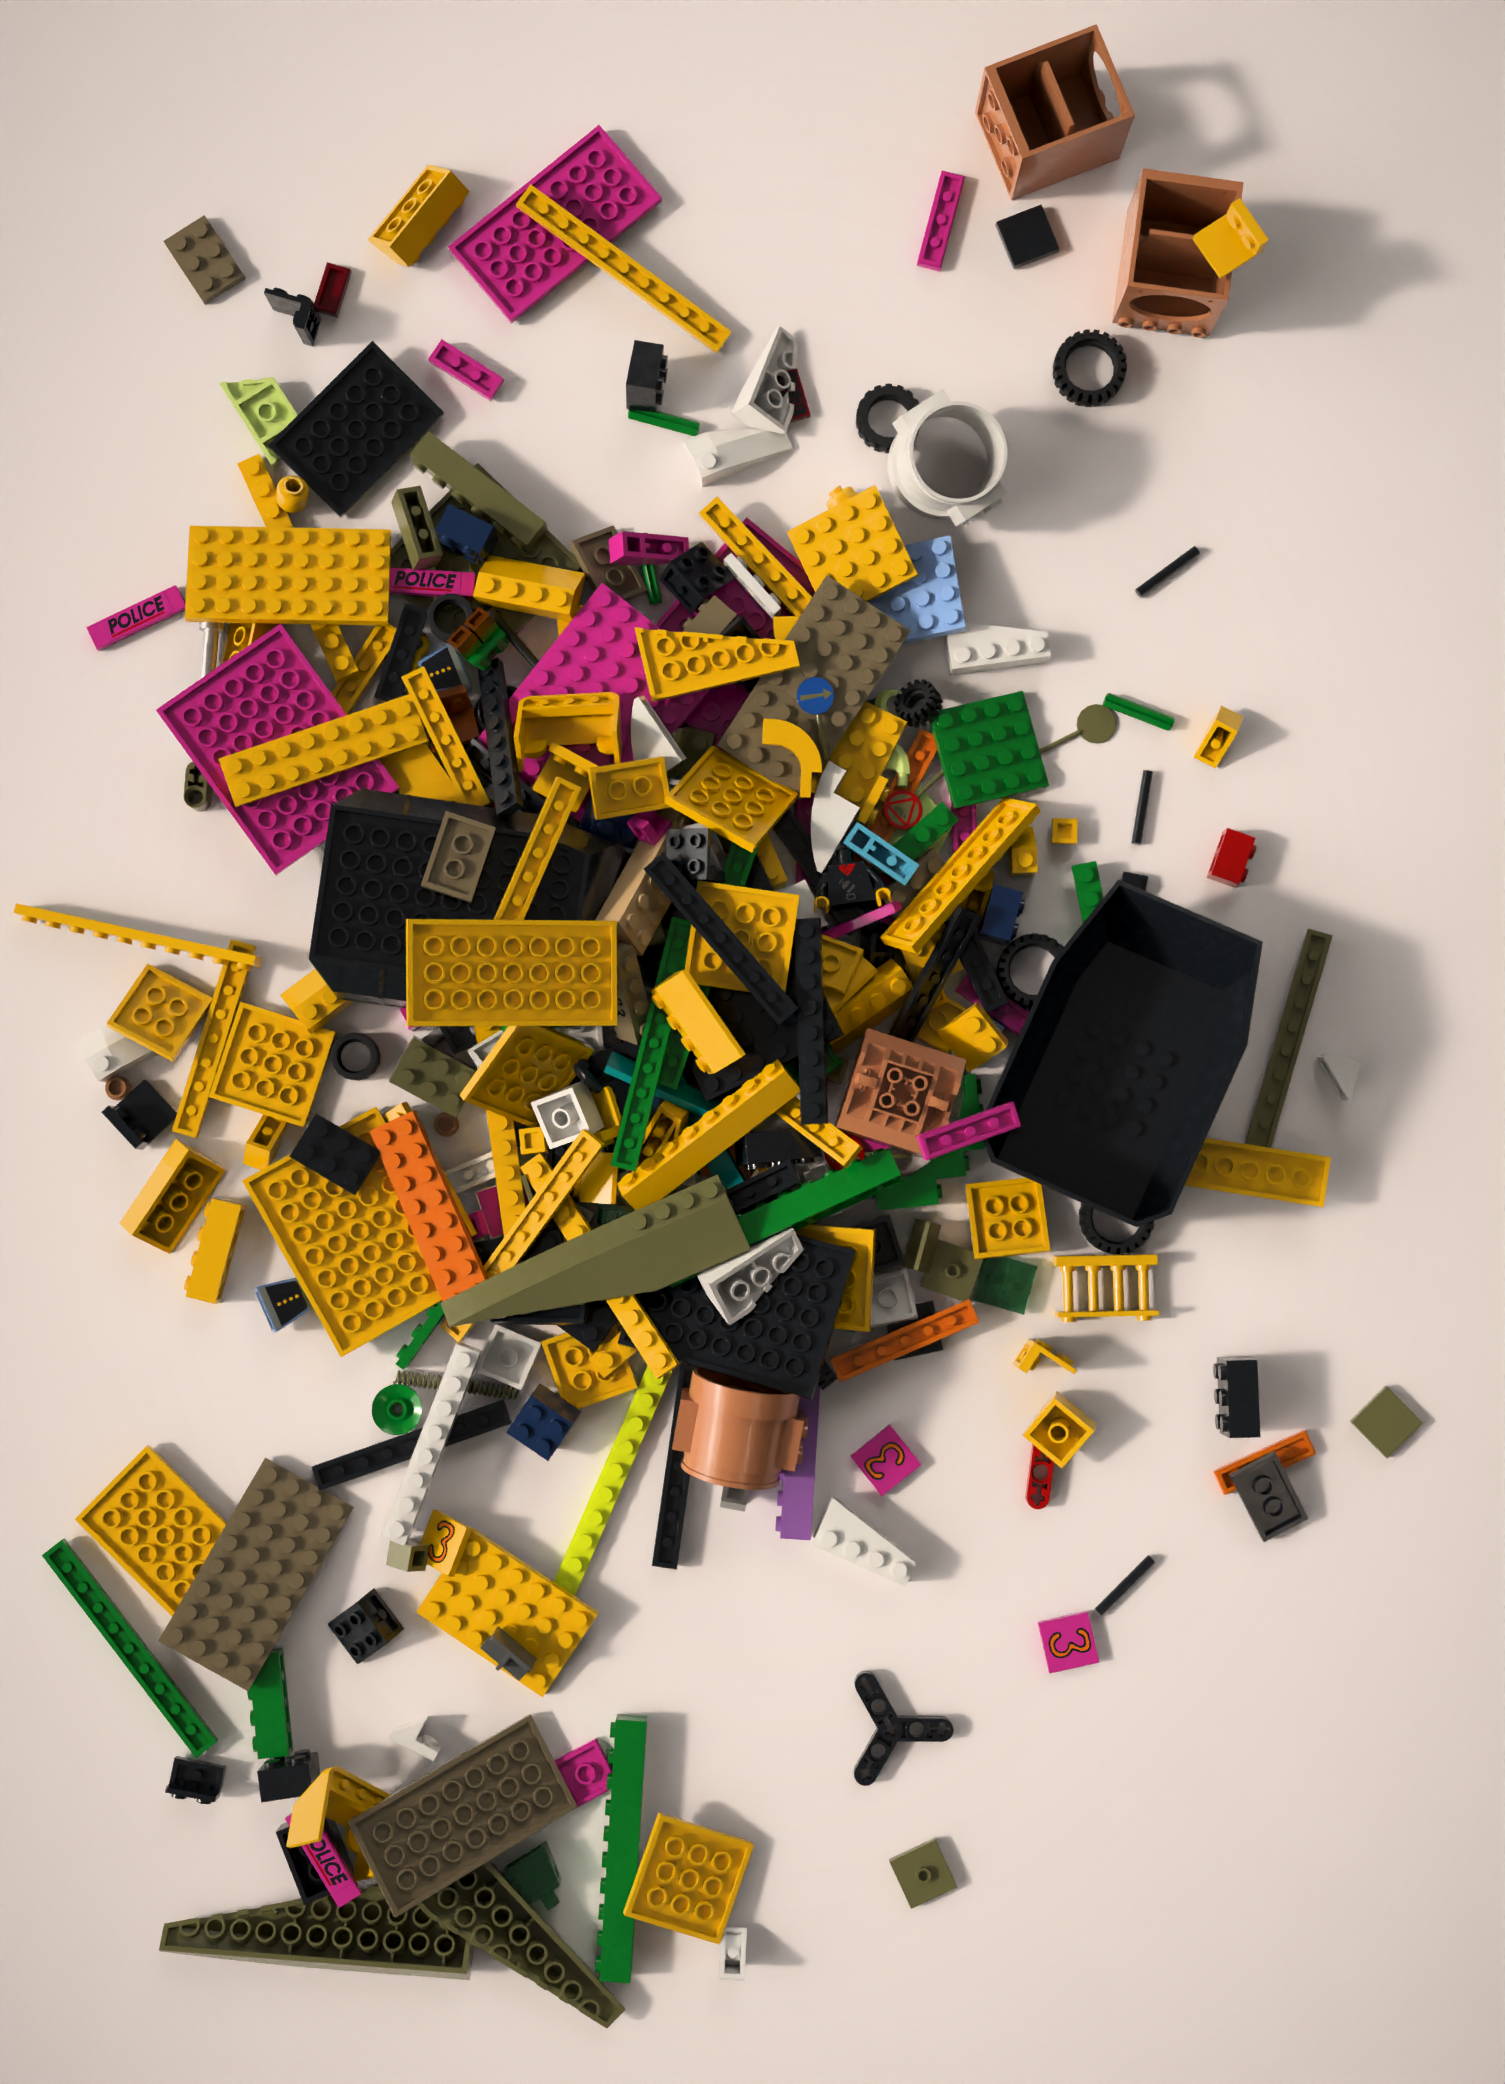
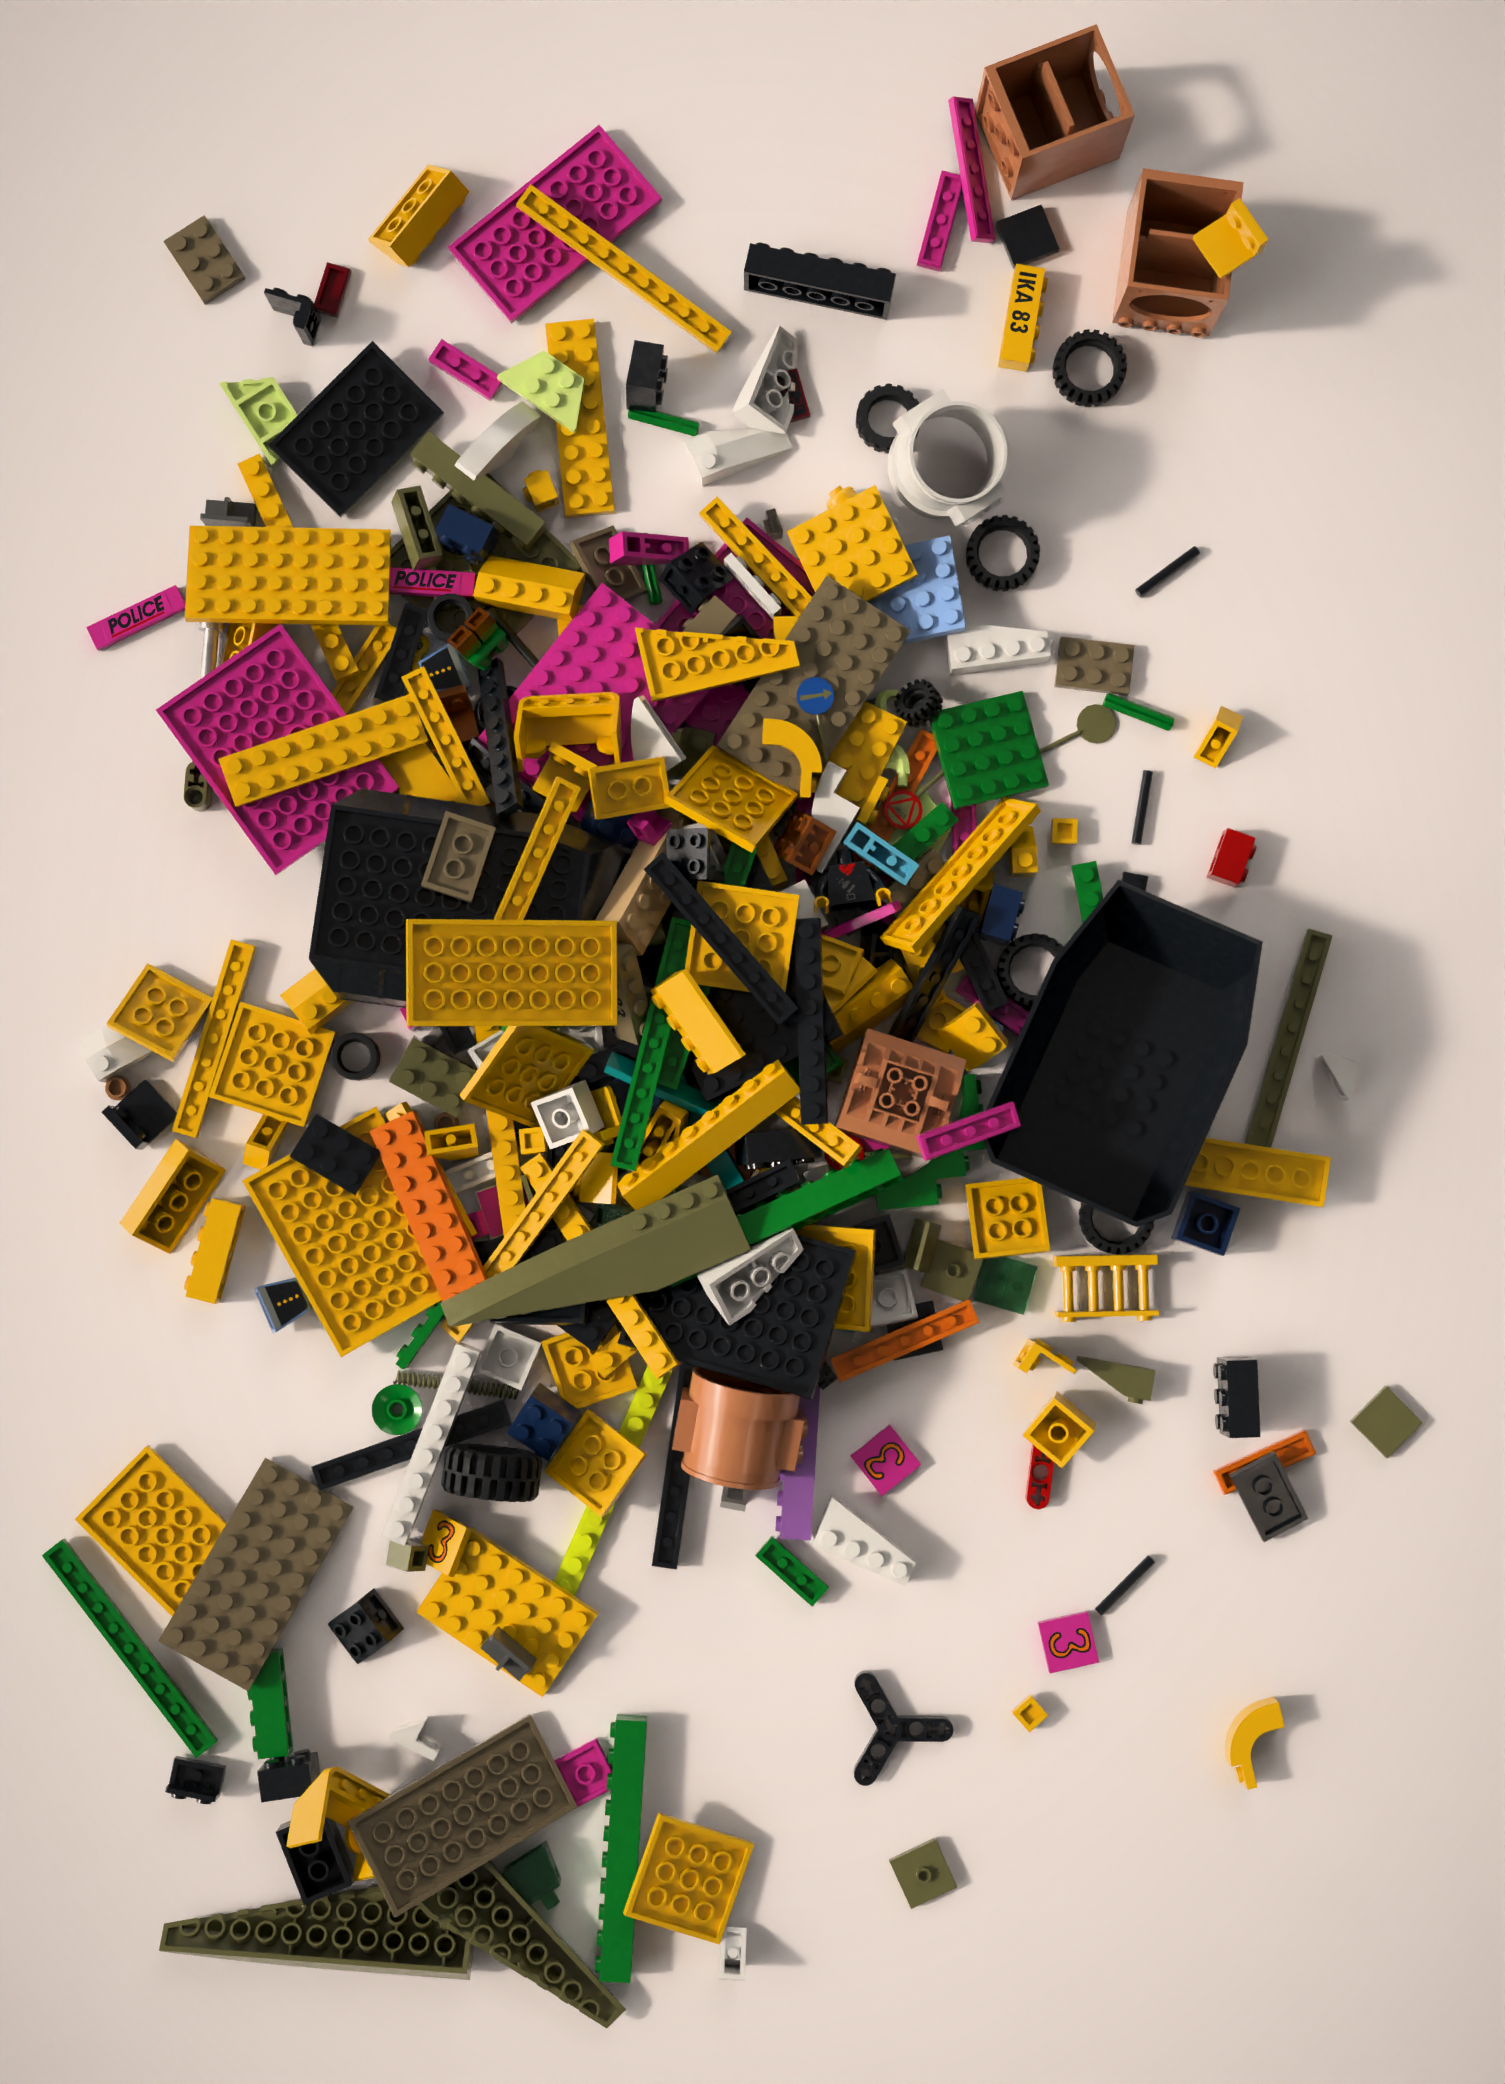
yellow plate [14,903,263,971] -> none
yellow head [276,475,309,513] -> none
dark pink tile [285,1813,363,1908] -> none
black arm [573,1058,605,1094] -> none
none -> dark grey panel [200,497,257,527]
none -> yellow slope [424,1123,479,1161]
none -> black tyre [441,1443,543,1502]
none -> white slope [454,401,542,481]
none -> yellowish green wing [497,351,585,434]
none -> yellow brick [522,470,560,513]
none -> yellow plate [544,1409,648,1517]
none -> yellow plate [545,318,615,518]
none -> black brick [744,242,896,320]
none -> green plate [755,1536,829,1607]
none -> clear smoke plate [762,508,783,540]
none -> dark orange bracket [774,810,837,875]
none -> dark pink tile [948,96,996,243]
none -> black tyre [966,515,1040,592]
none -> yellow brick [998,264,1048,372]
none -> yellow plate [1012,1694,1048,1733]
none -> dark tan plate [1054,636,1135,696]
none -> olive slope [1076,1356,1155,1404]
none -> dark blue brick [1171,1191,1241,1256]
none -> yellow arch [1225,1697,1285,1790]

